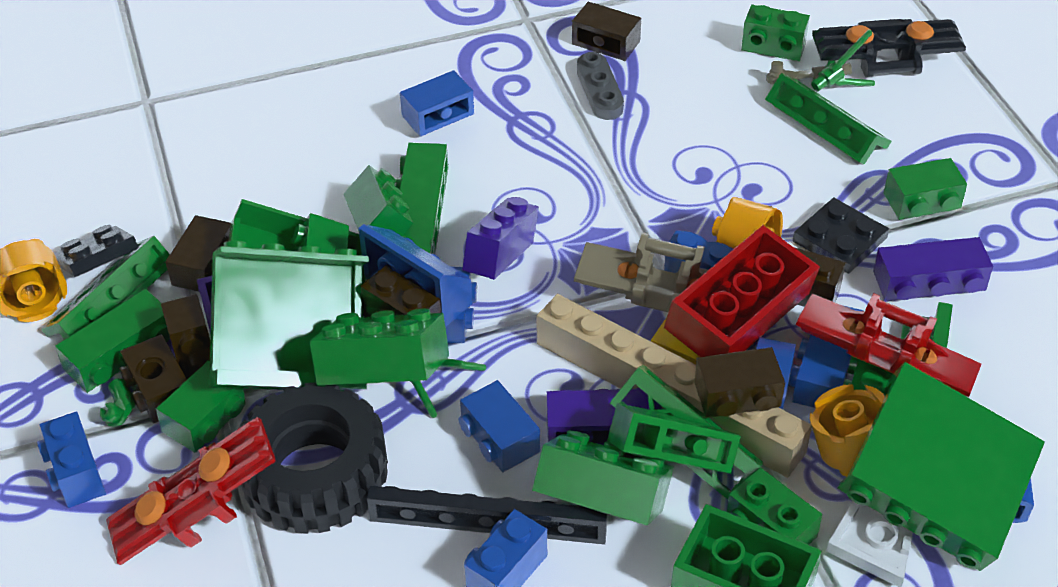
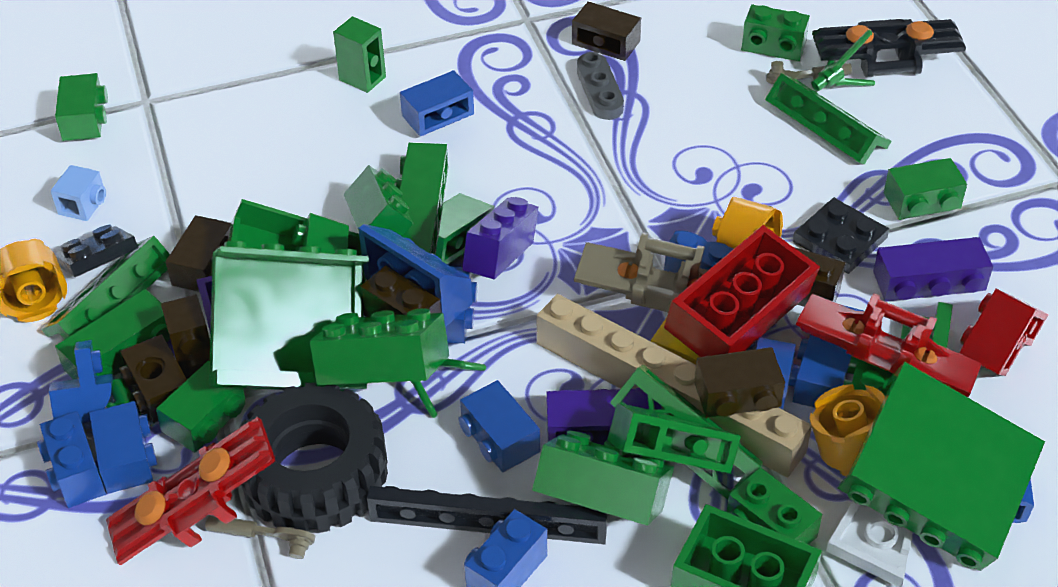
none -> blue brick [49,340,113,424]
none -> light blue brick [50,165,106,221]
none -> green brick [55,73,108,141]
none -> blue brick [89,401,158,494]
none -> dark tan piece [205,515,316,559]
none -> green brick [333,16,386,93]
none -> slope [435,193,495,264]
none -> red brick [959,288,1049,376]

